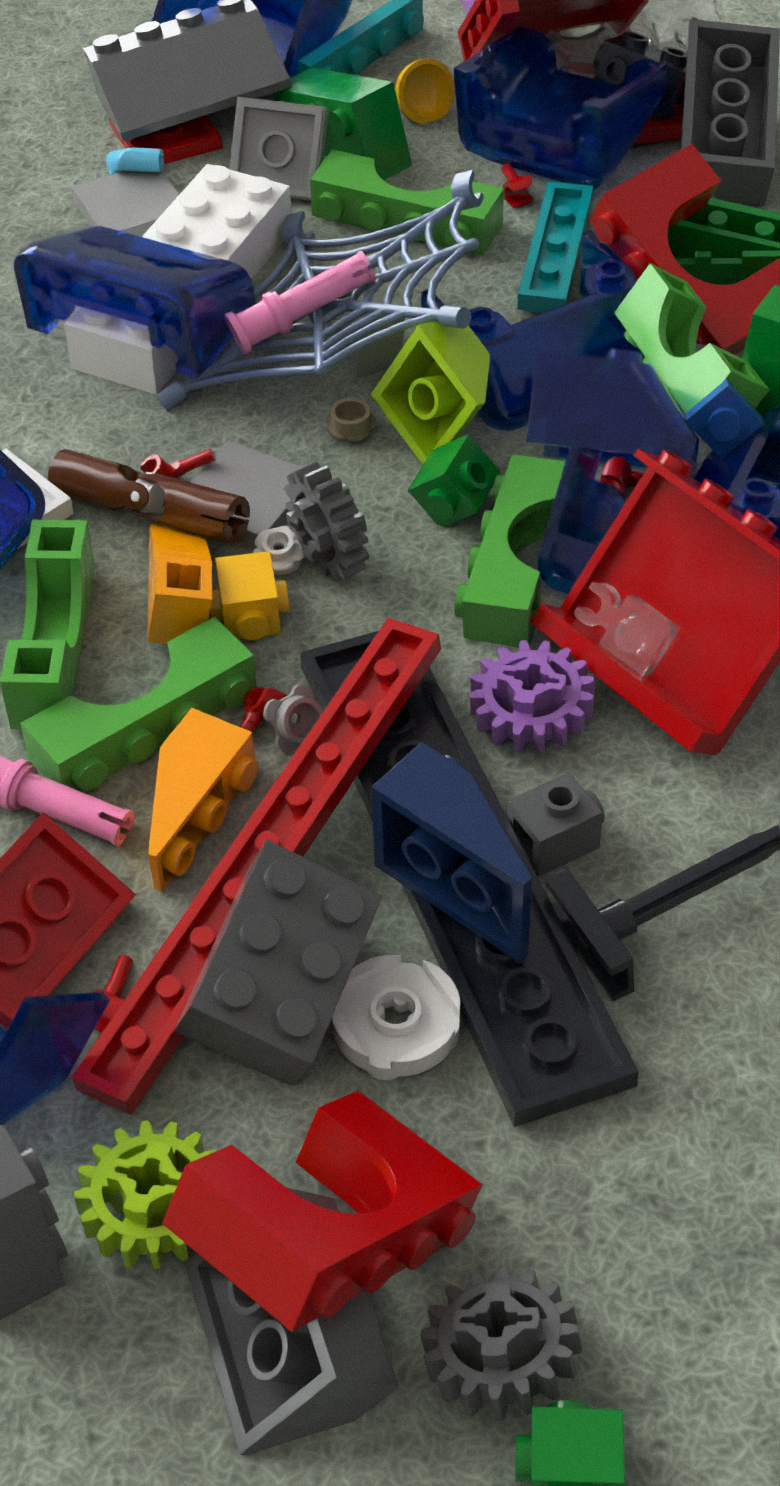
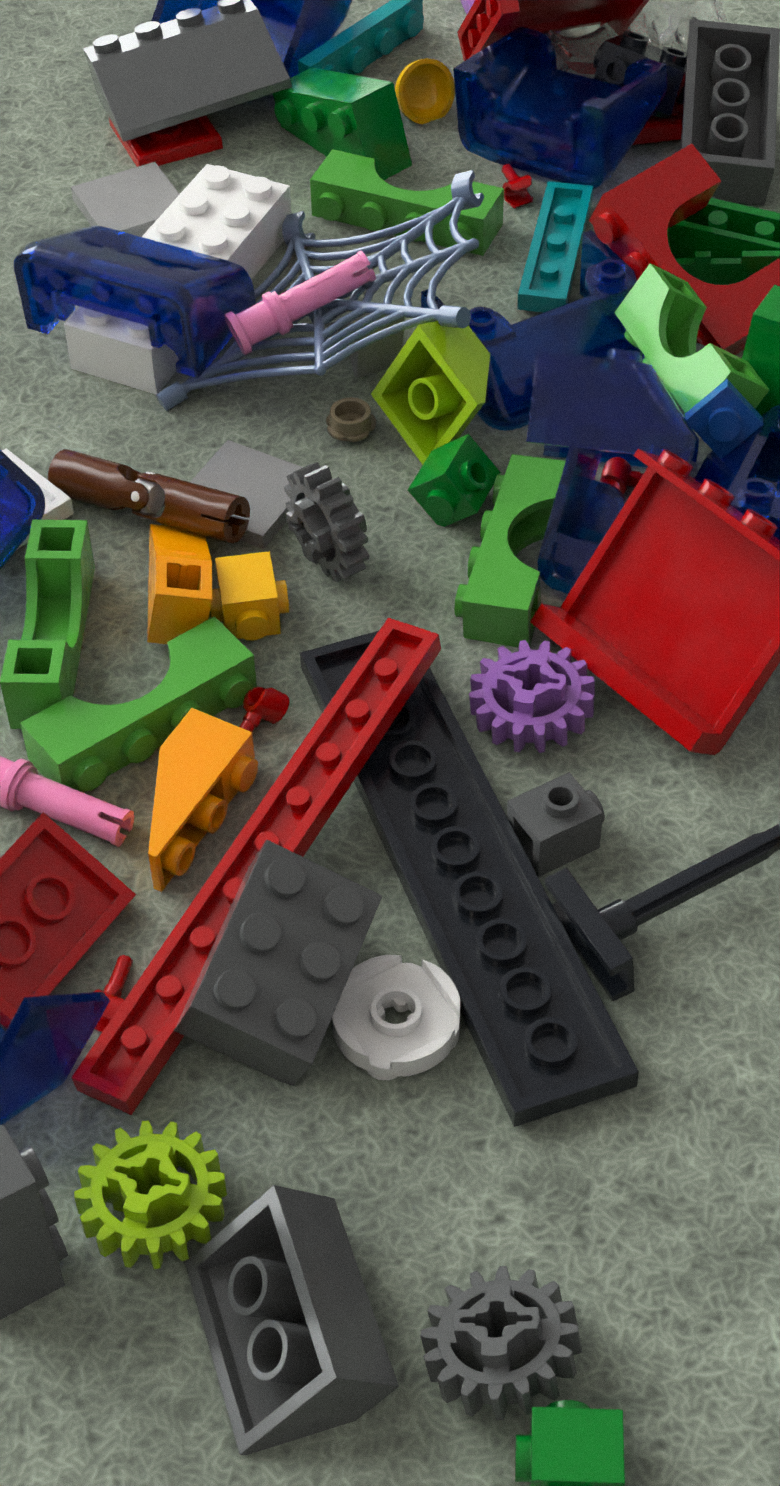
medium azure arm [106,147,164,175] -> none
red hand [140,448,216,479] -> none
red arch [162,1090,483,1332] -> none
light grey tile [229,97,329,201] -> none
white plate [253,526,304,575] -> none
light grey plate [263,684,323,752] -> none
dark blue slope [372,742,532,963] -> none
clear plate [574,582,681,676] -> none

